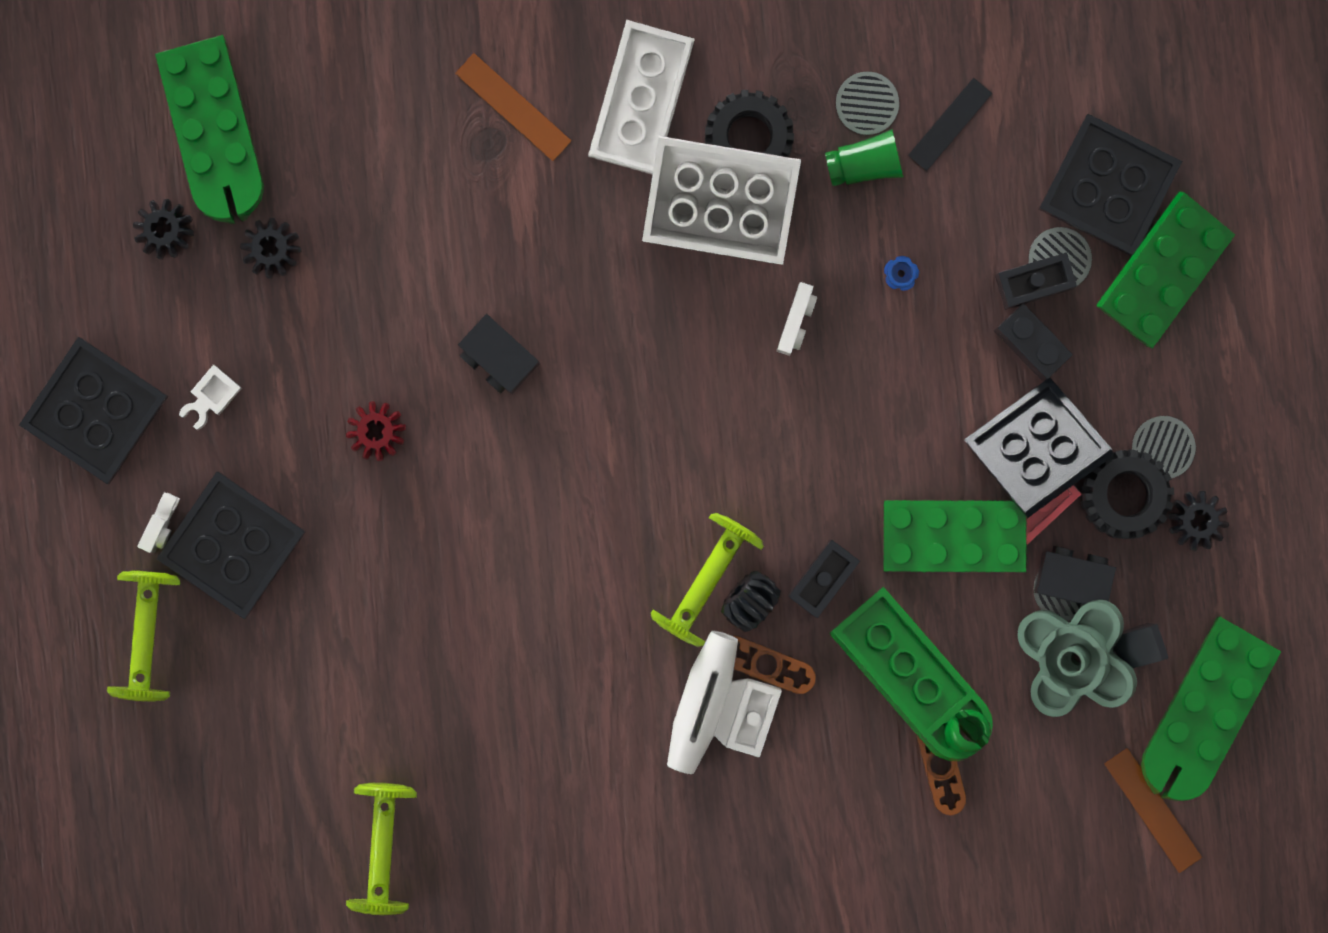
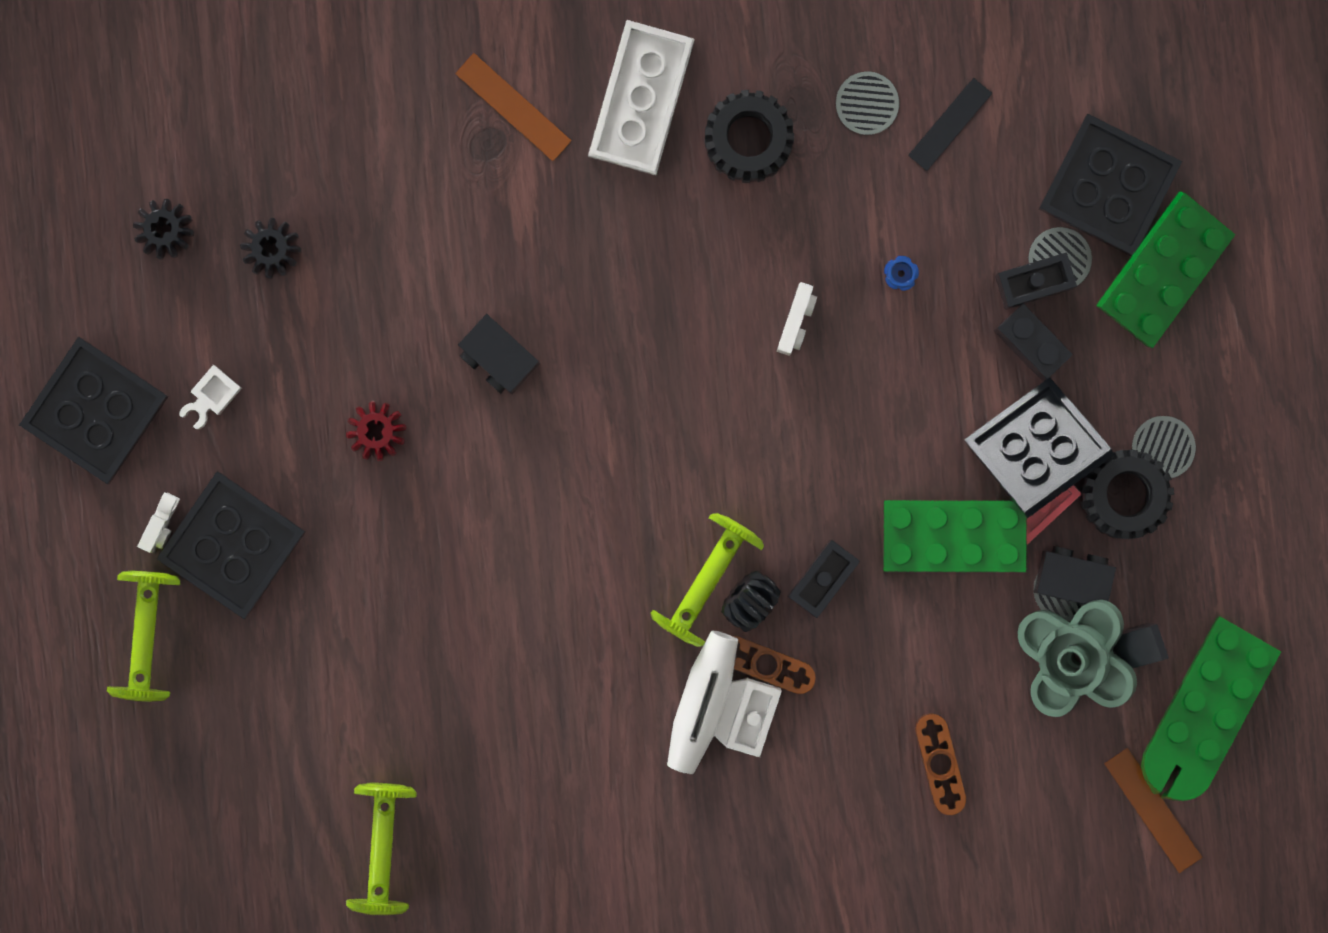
green plate [155,35,264,224] -> none
white slope [642,136,801,265] -> none
green plant [825,129,903,186] -> none
green plate [829,587,993,761] -> none
black gear [1167,491,1229,551] -> none

